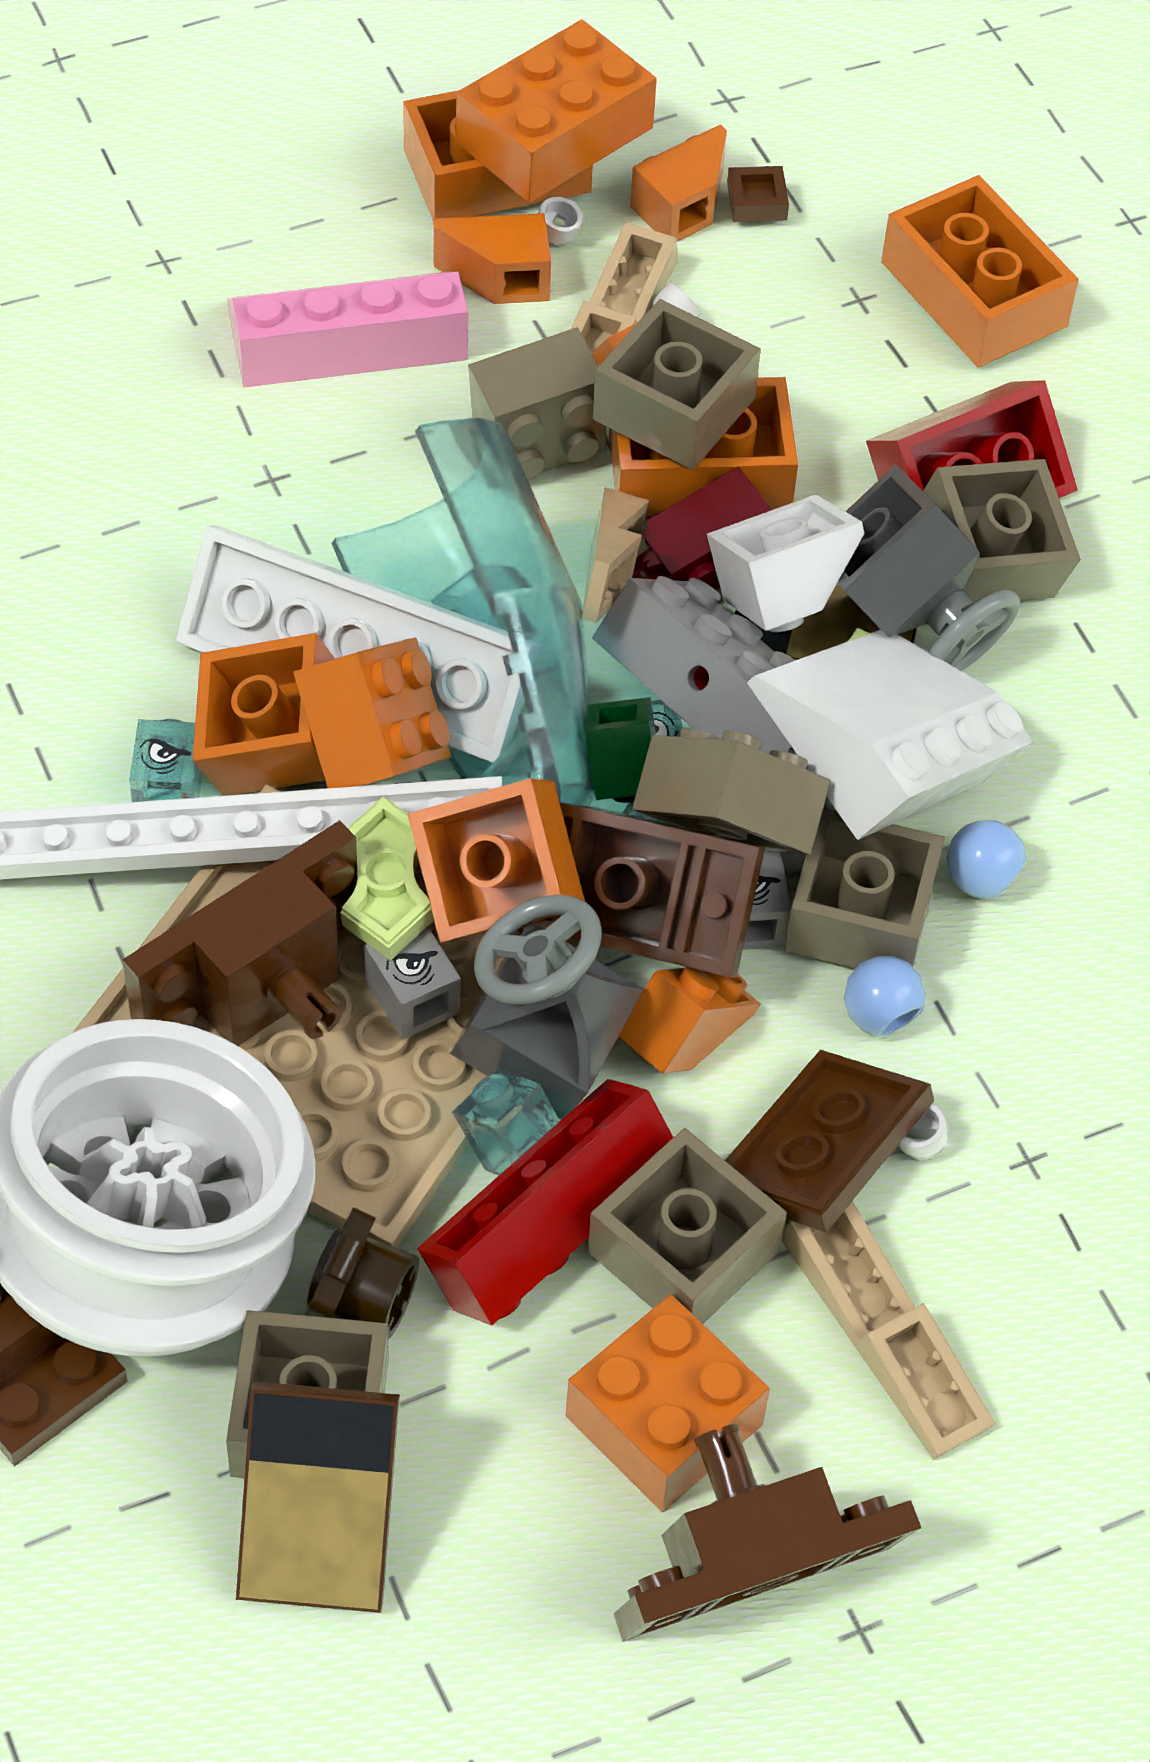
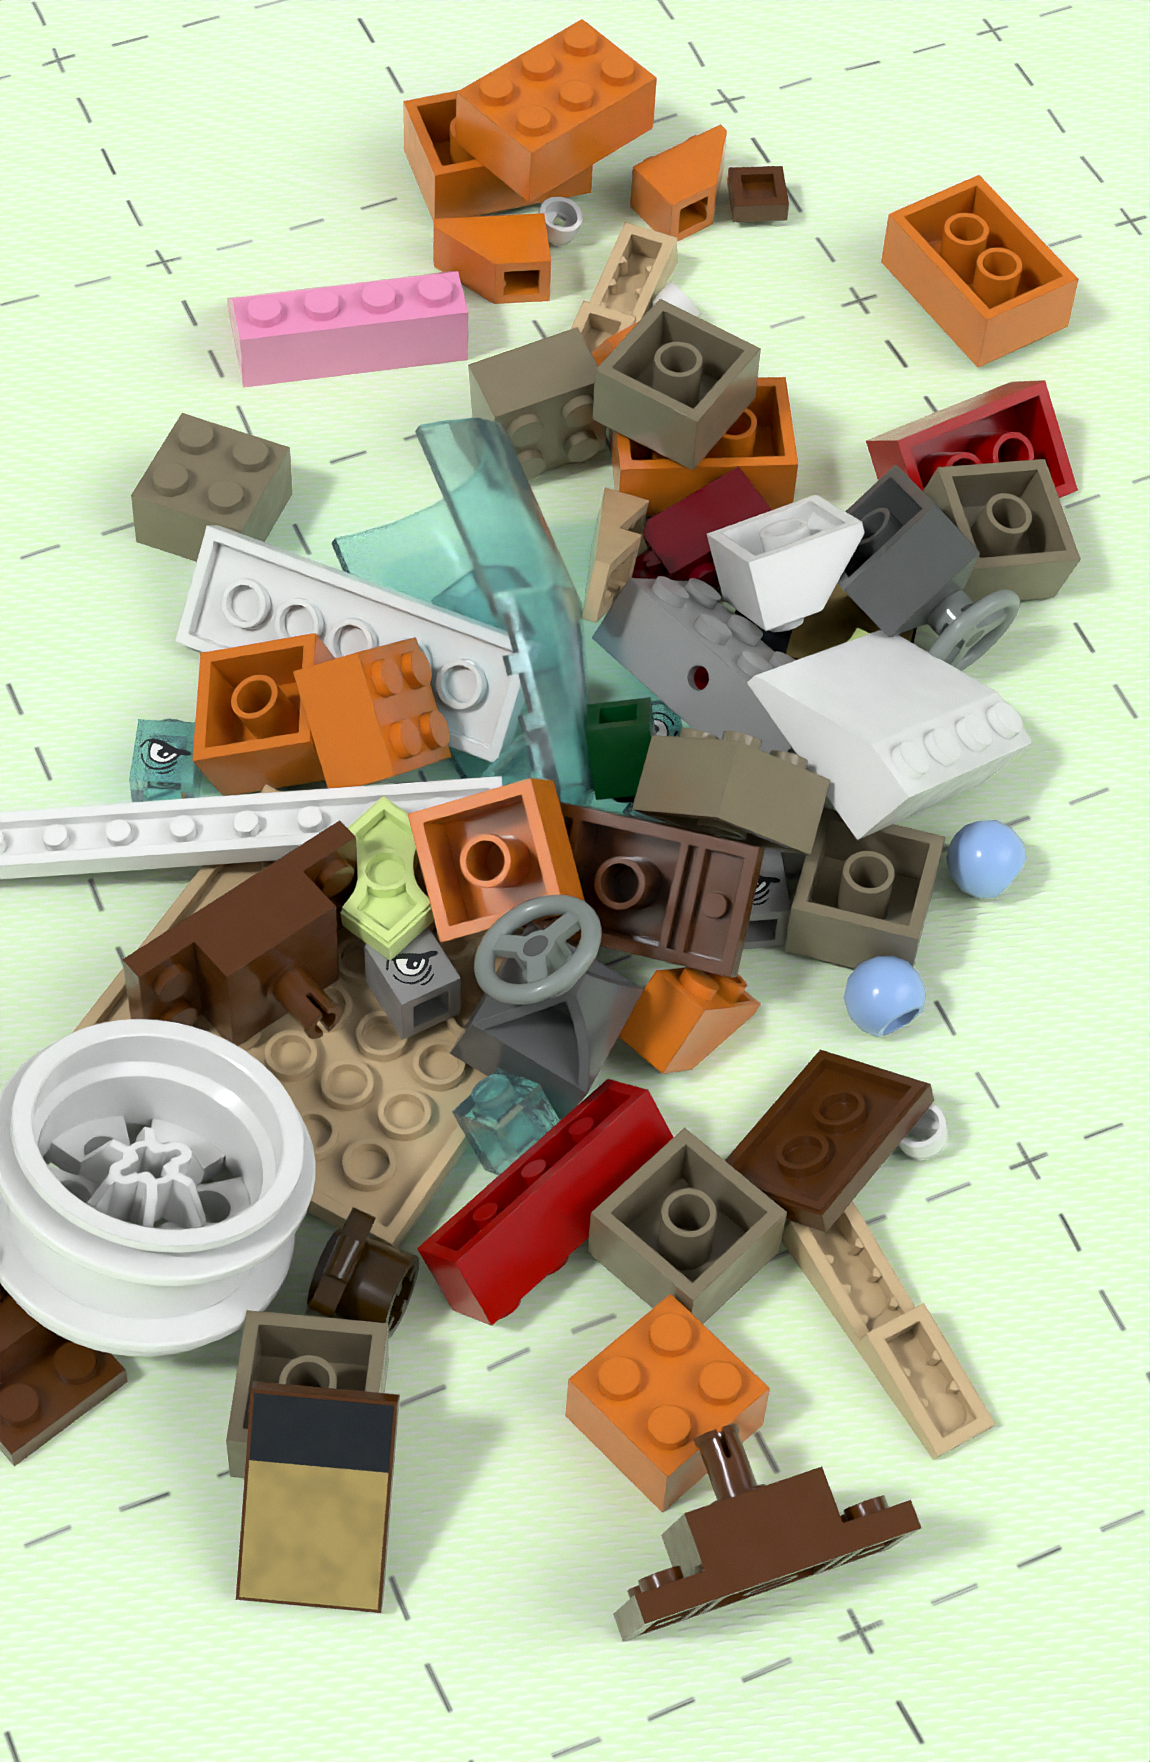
none -> dark tan brick [131,413,292,562]

